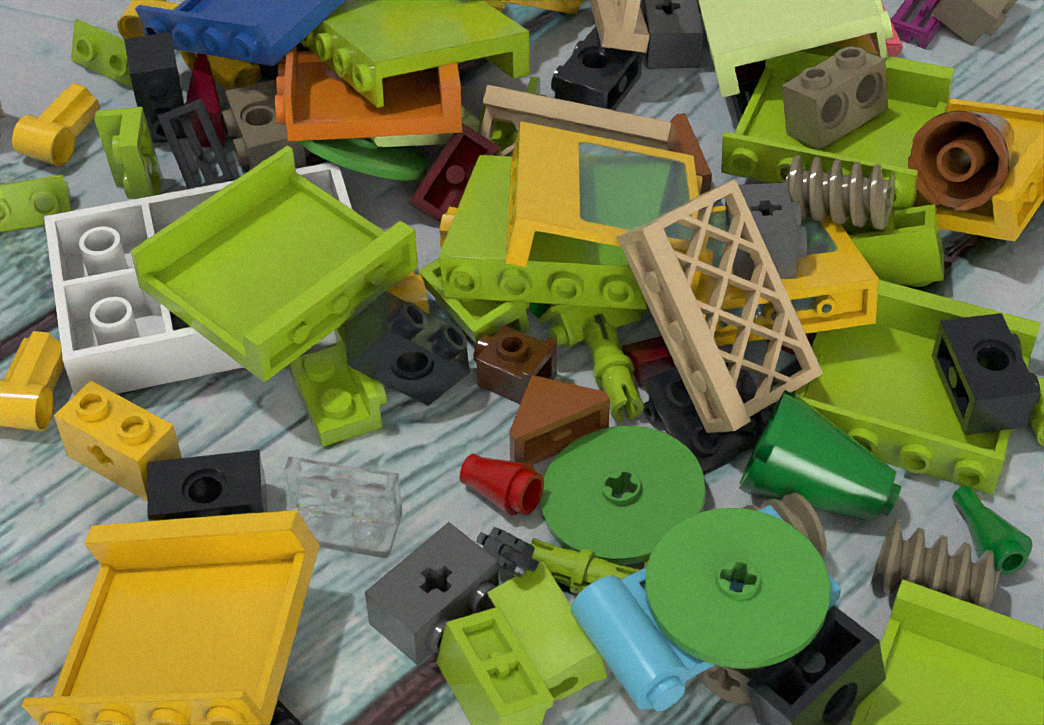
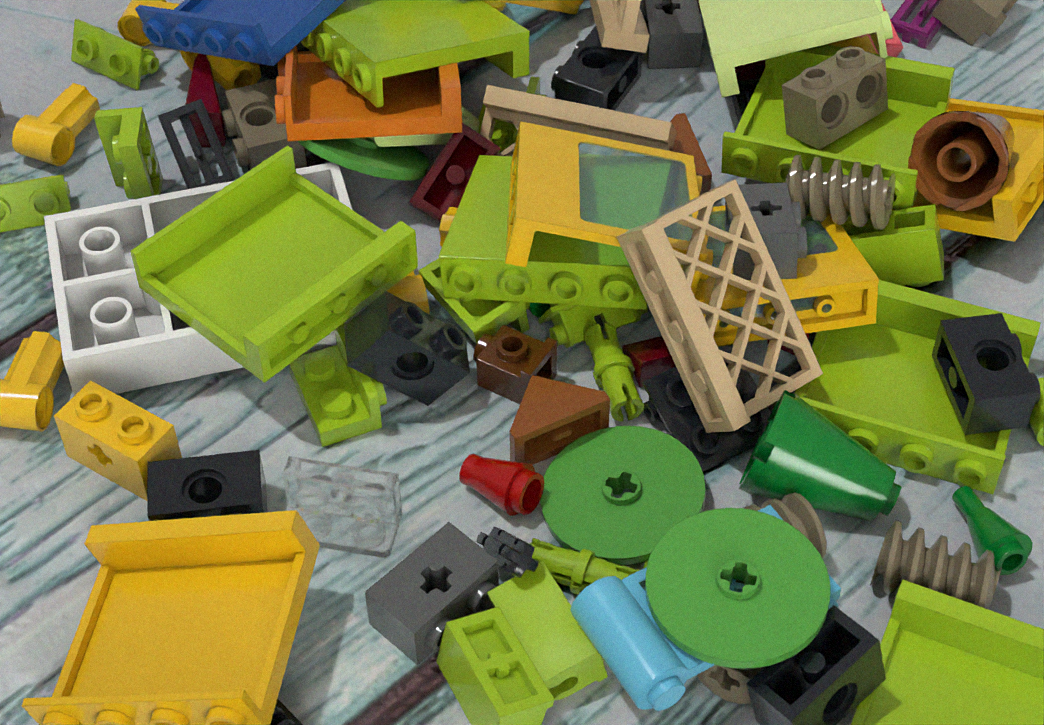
black brick [124,32,187,143] -> none

